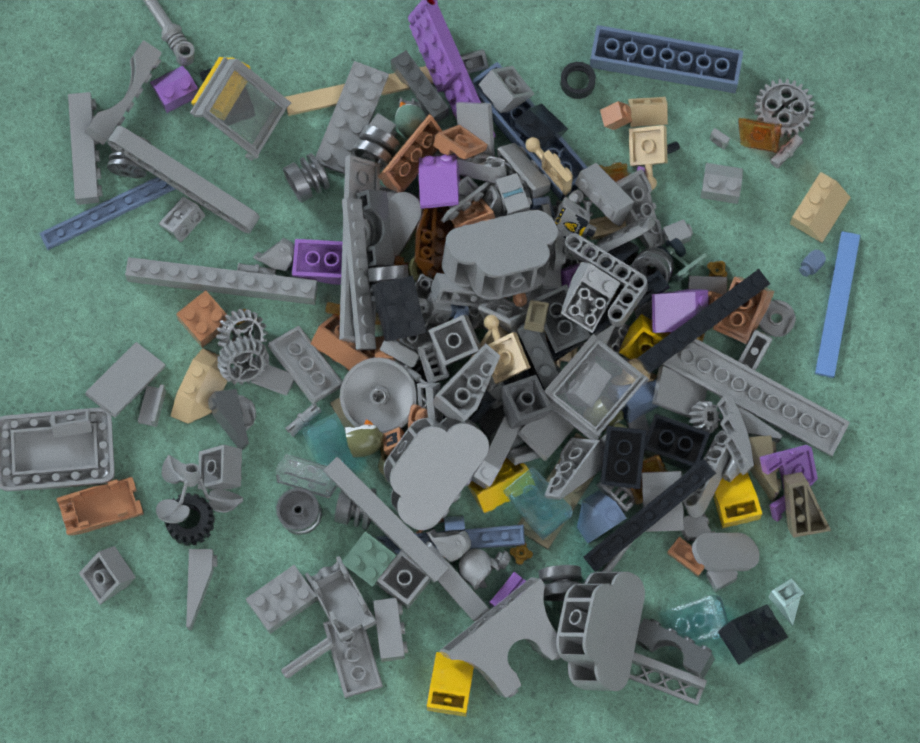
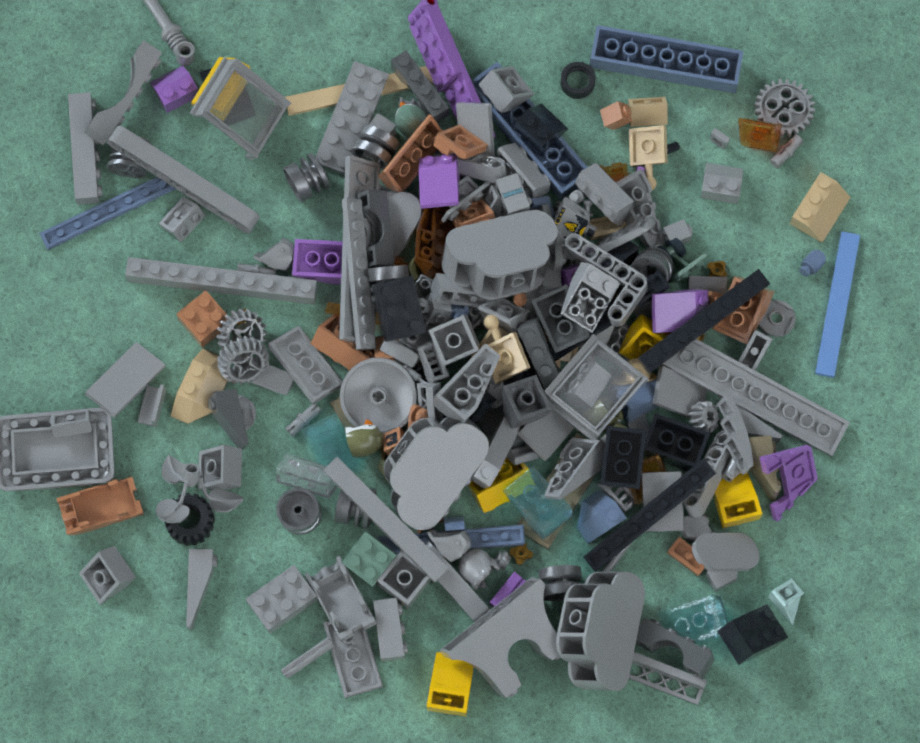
light grey slope [460,49,489,74] -> none
dark tan tile [524,300,549,332] -> none
tan plate [526,137,573,195] -> none
dark tan wedge [783,472,831,538] -> none

